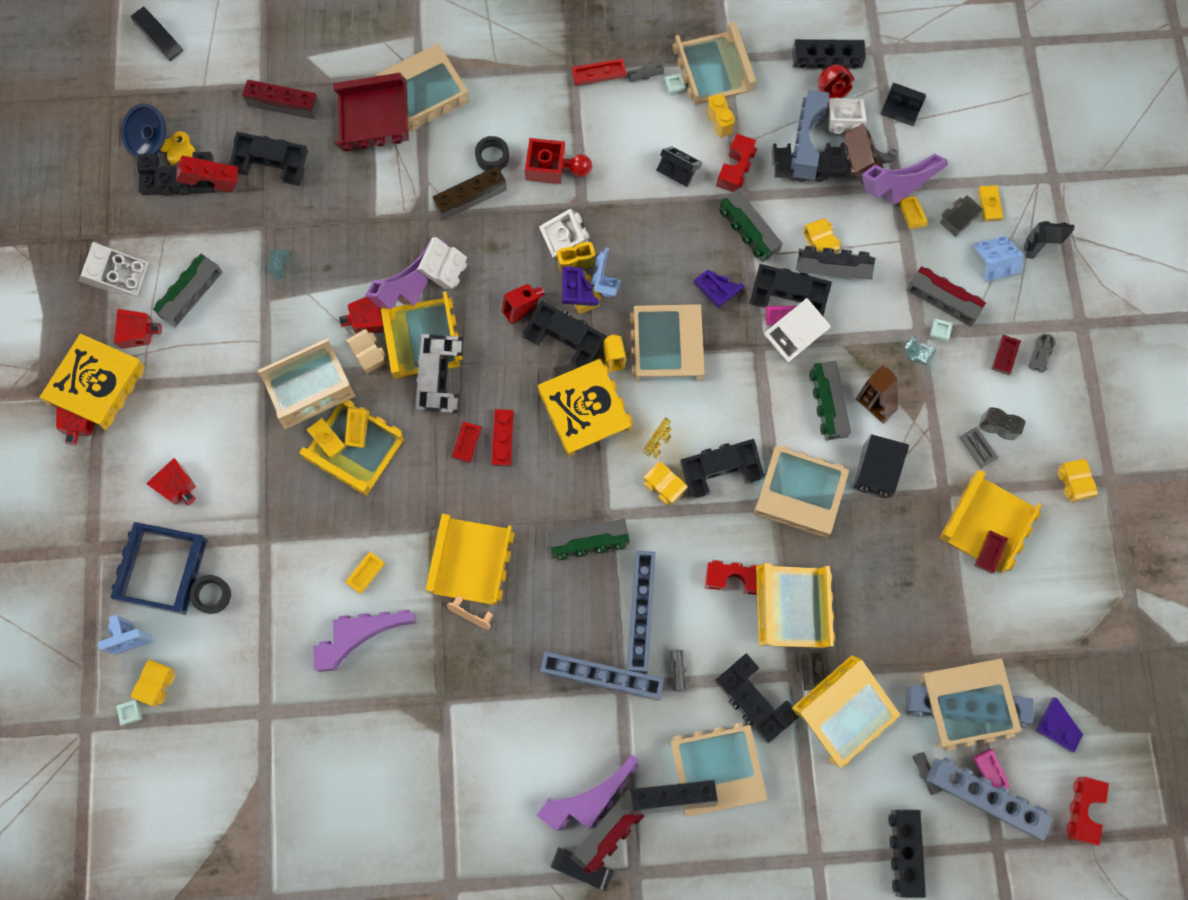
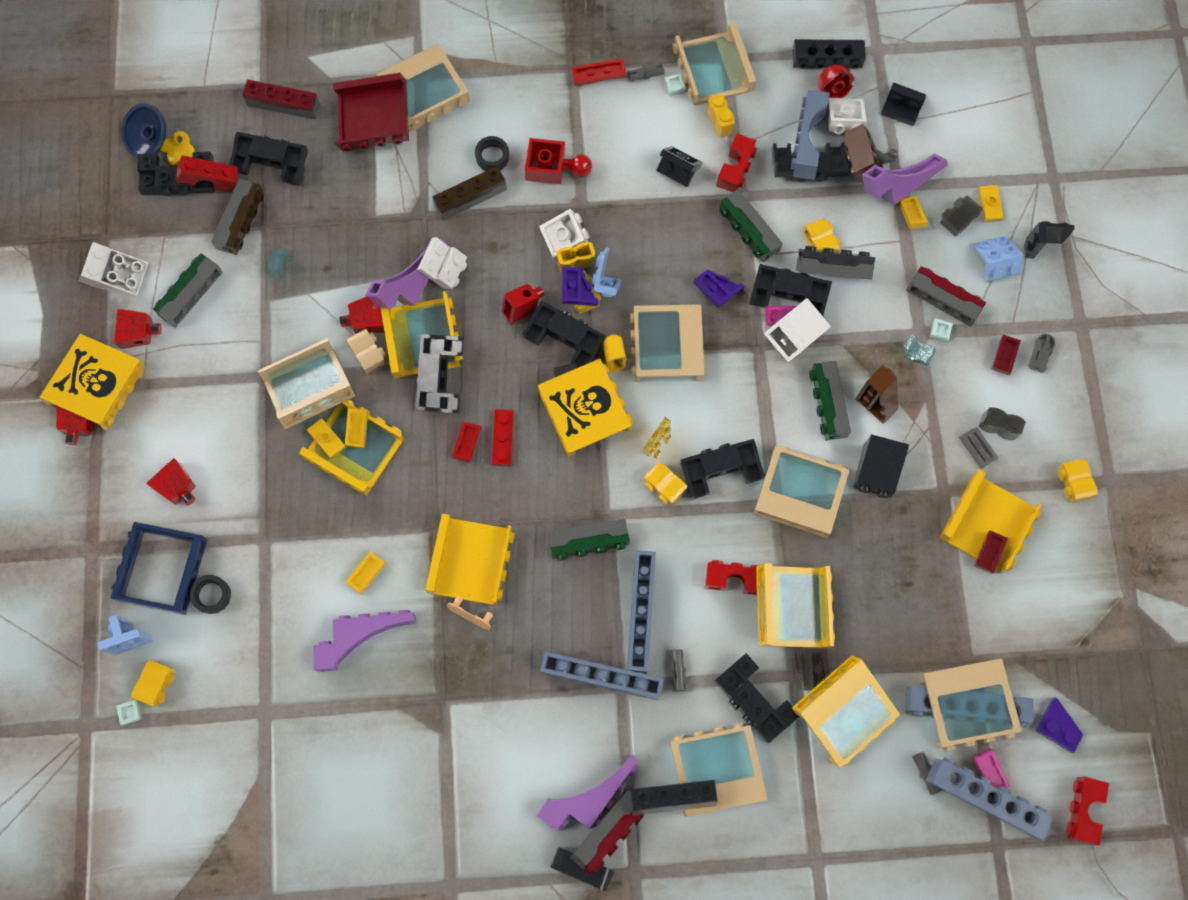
black slope [130,6,183,61] -> none
black brick [888,810,926,898] -> none
none -> piece [211,178,264,255]

